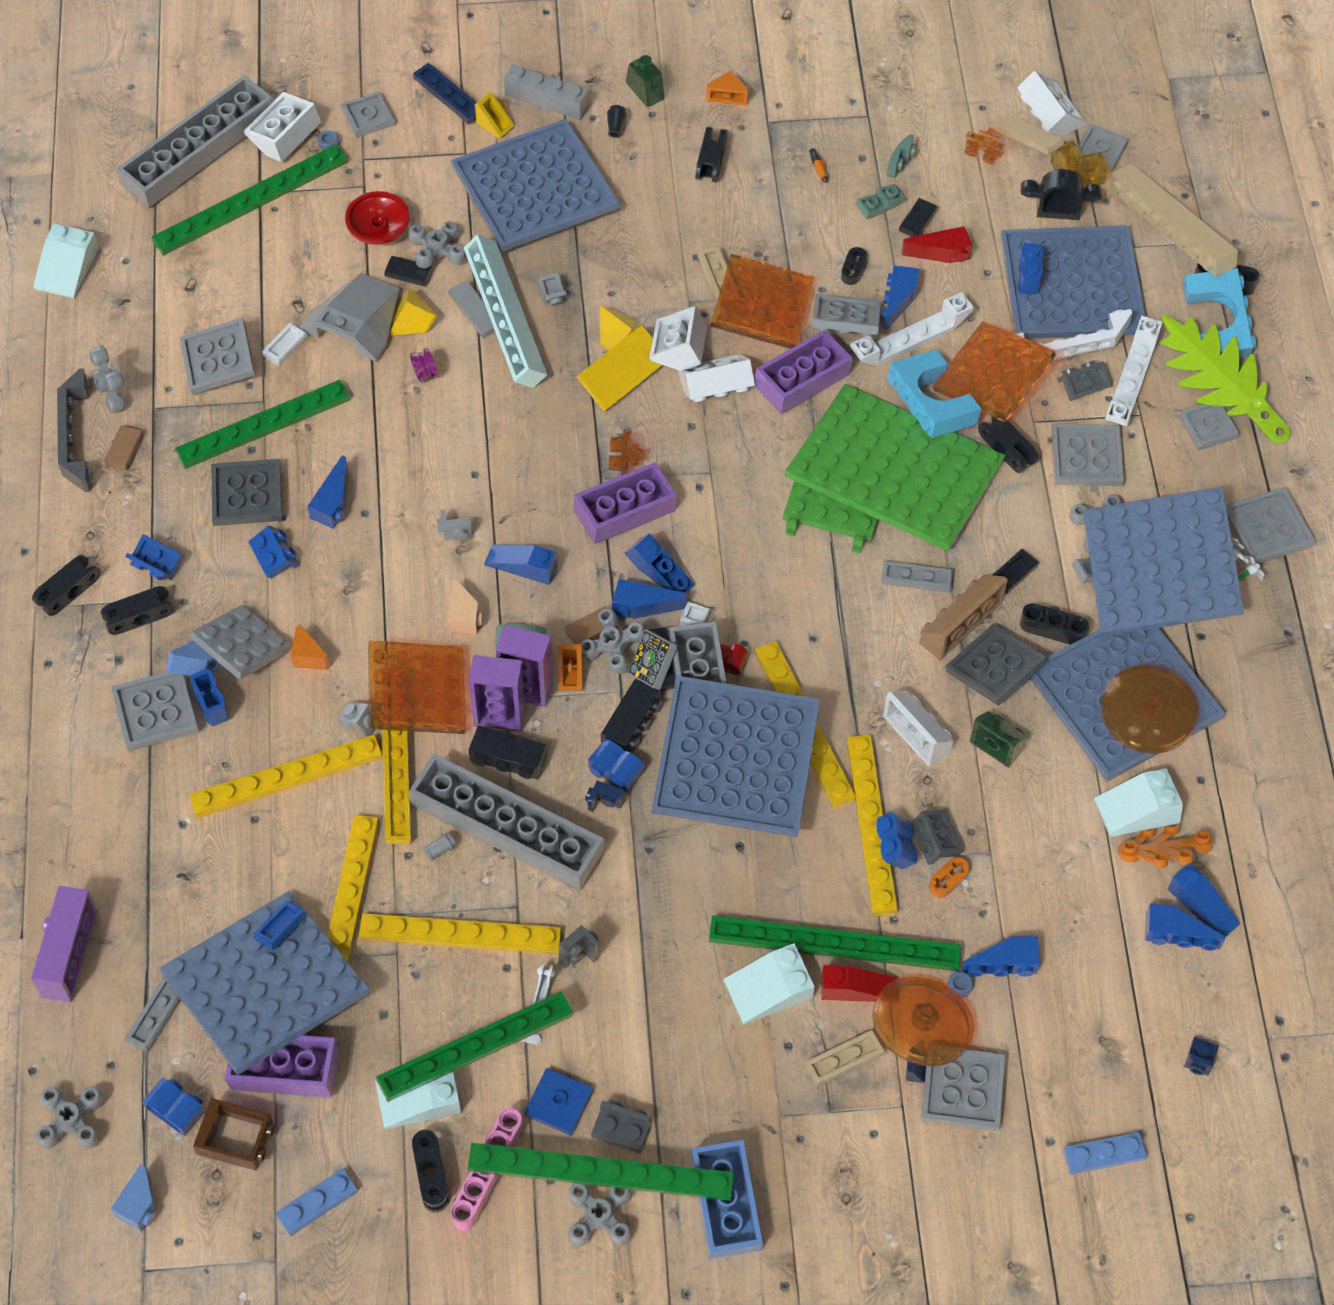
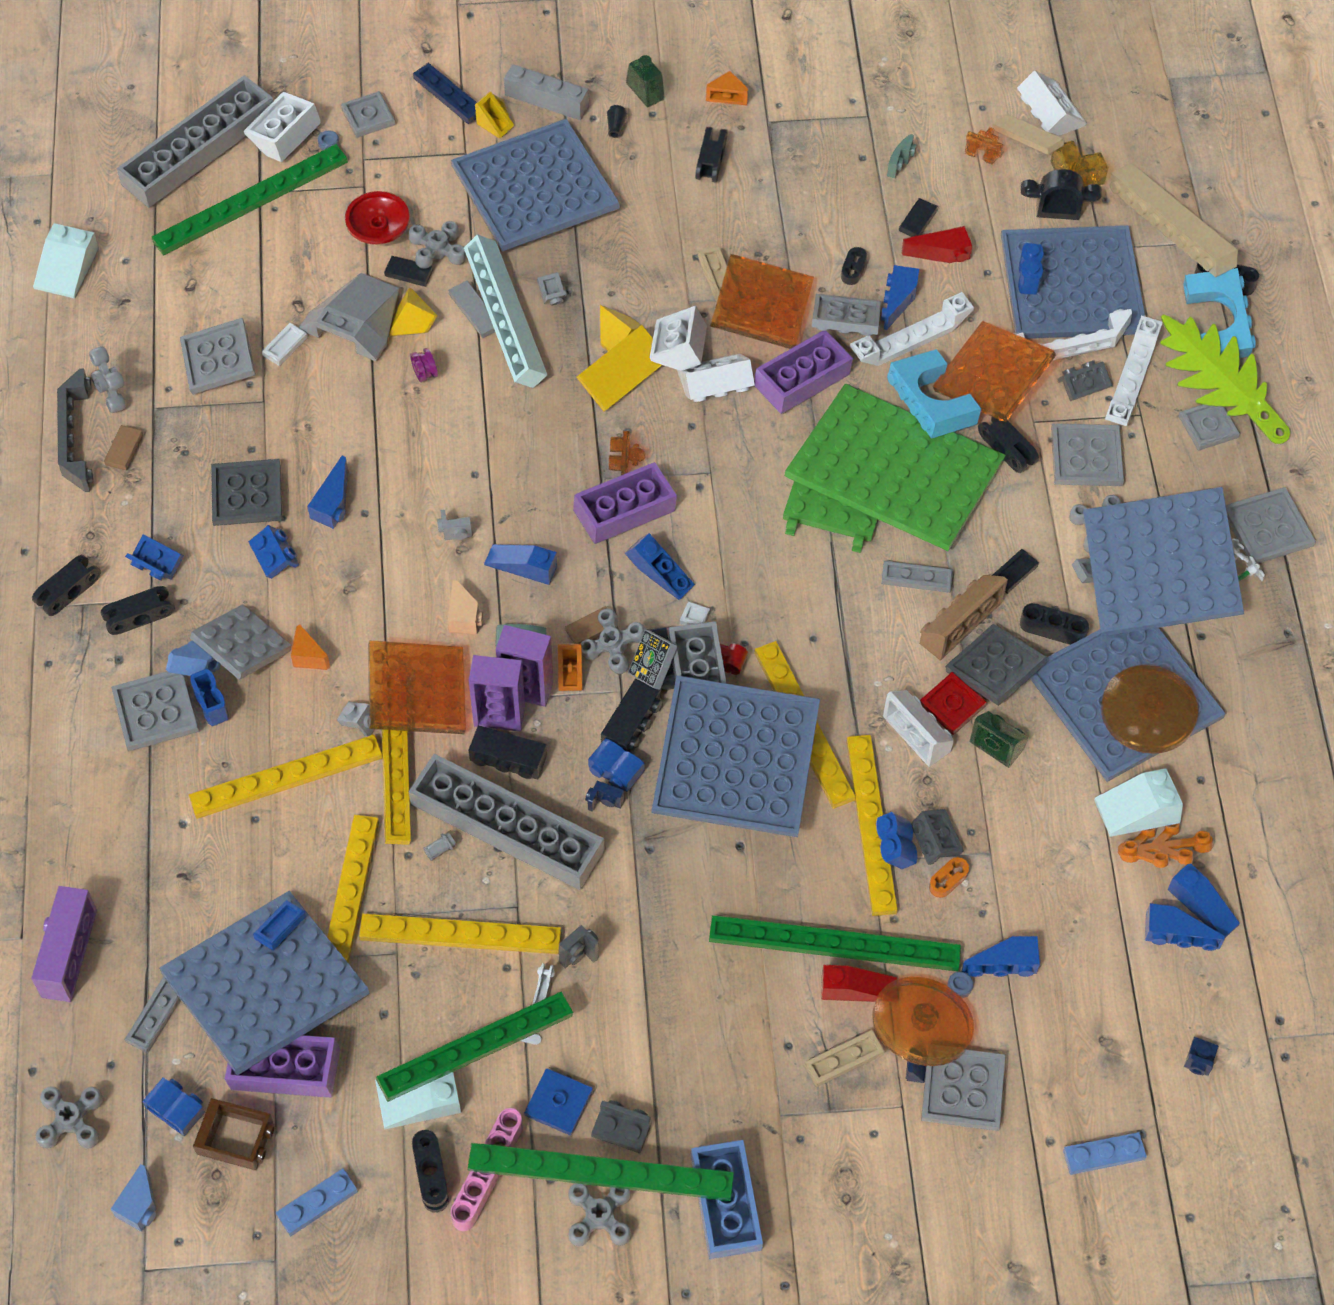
green plate [175,380,350,469] -> none
blue slope [612,579,687,619] -> none
light aqua slope [724,944,815,1025] -> none
piece [809,148,829,183] -> none
sand green slope [855,184,905,219] -> none
light grey tile [1073,124,1129,172] -> none
none -> red plate [920,672,987,735]

